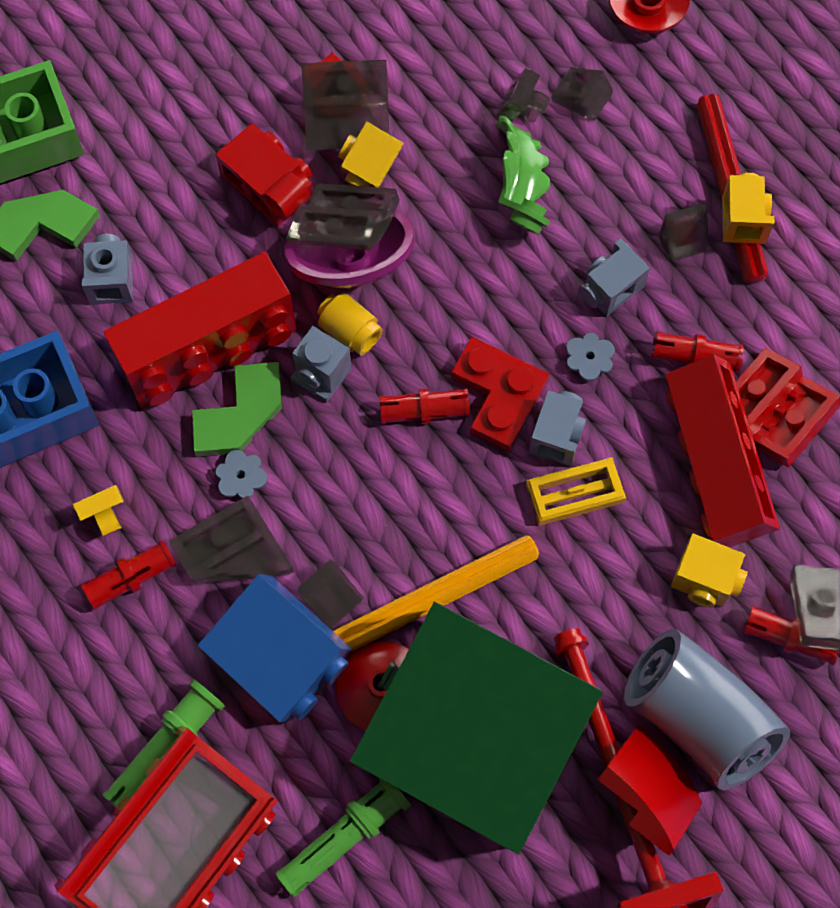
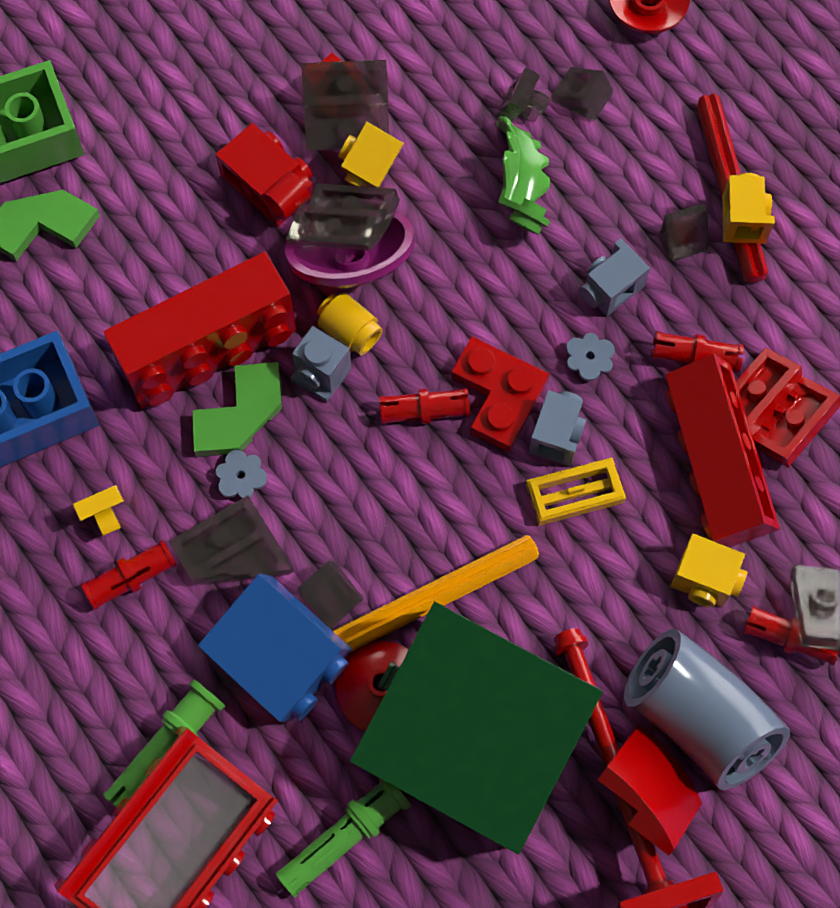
sand blue brick [82,234,133,305] -> none

